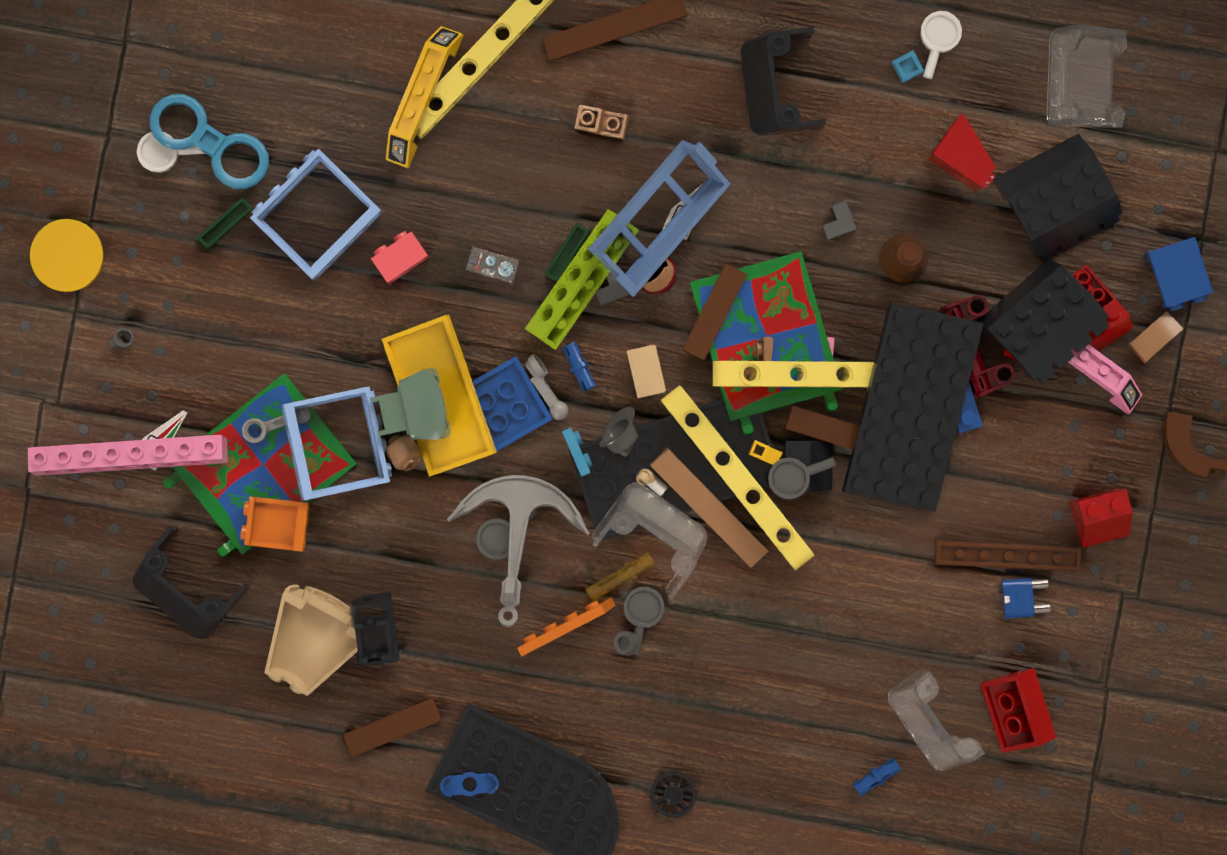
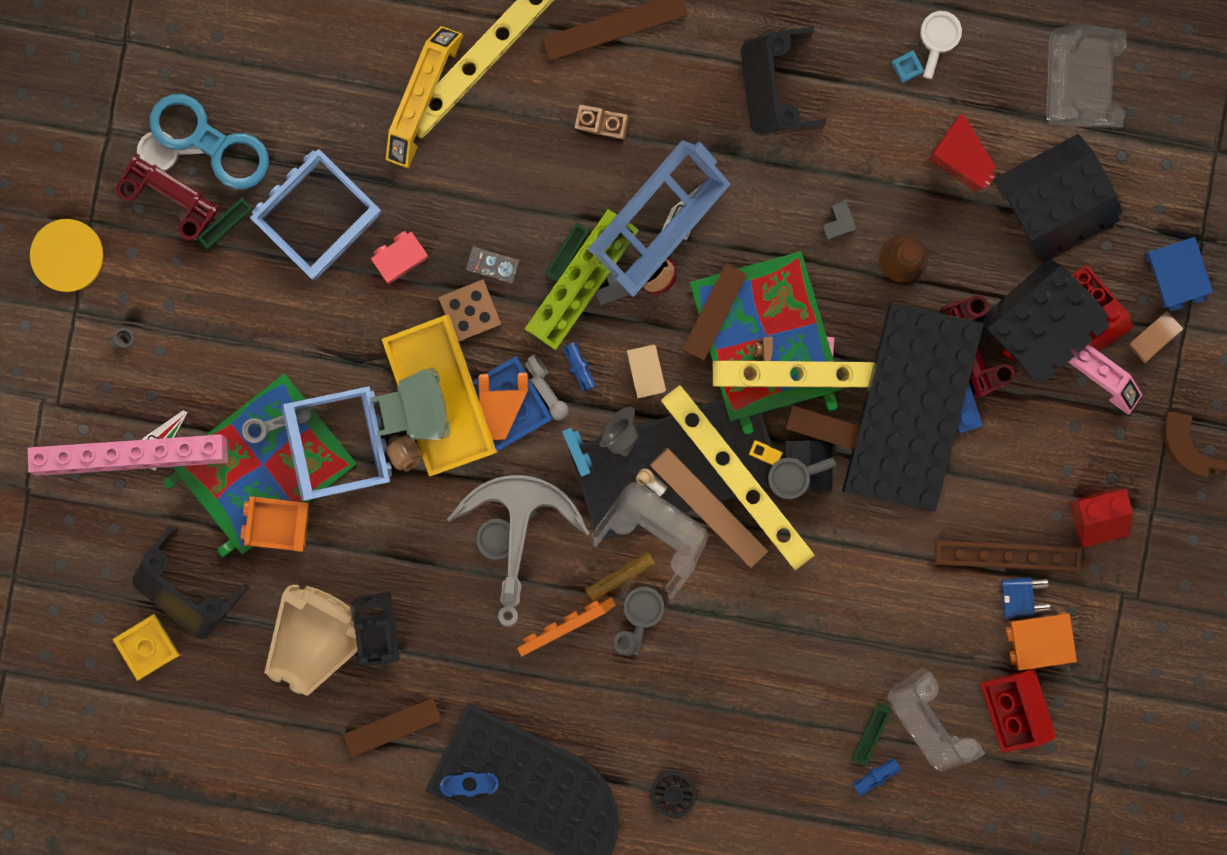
none -> yellow tile [112,614,180,681]
none -> dark red piece [116,153,220,240]
none -> medium nougat tile [438,280,502,342]
none -> orange flag [479,373,528,440]
none -> dark green piece [852,701,891,766]
none -> orange panel [1005,612,1077,670]

